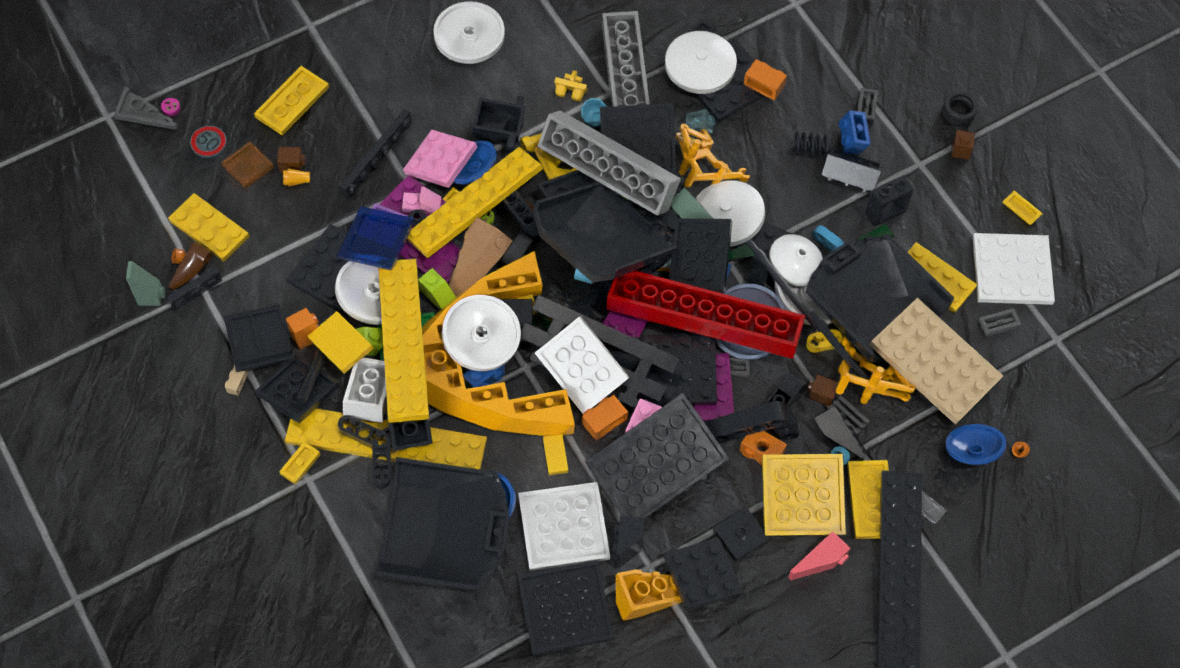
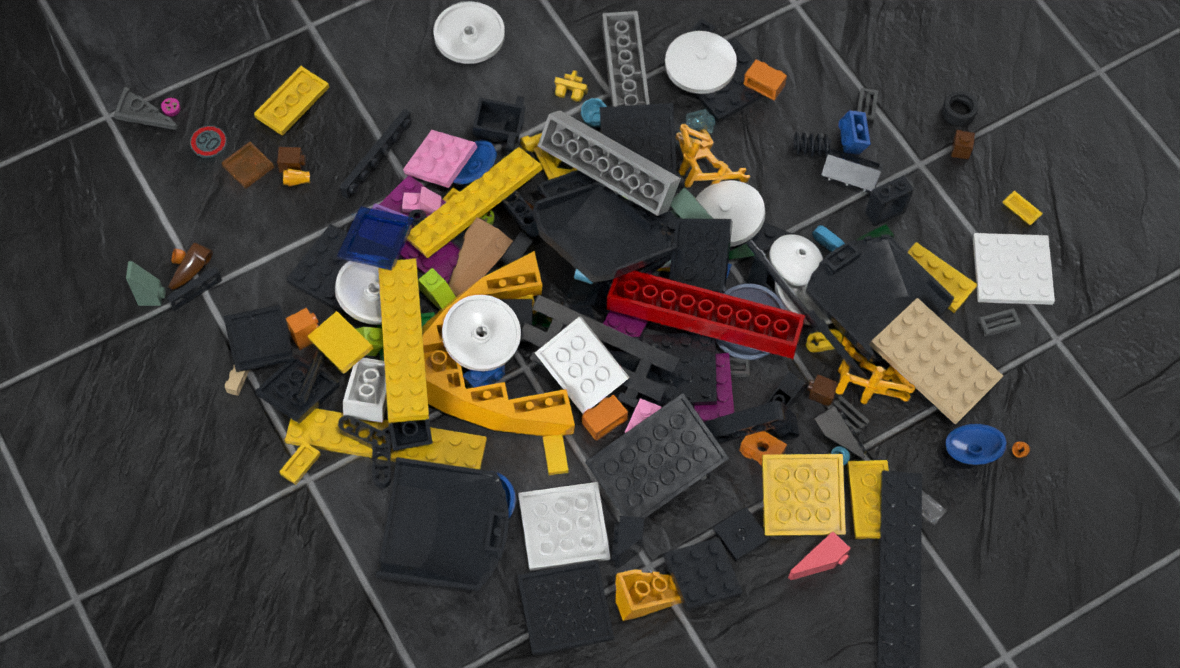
yellow plate [168,193,250,262] -> none

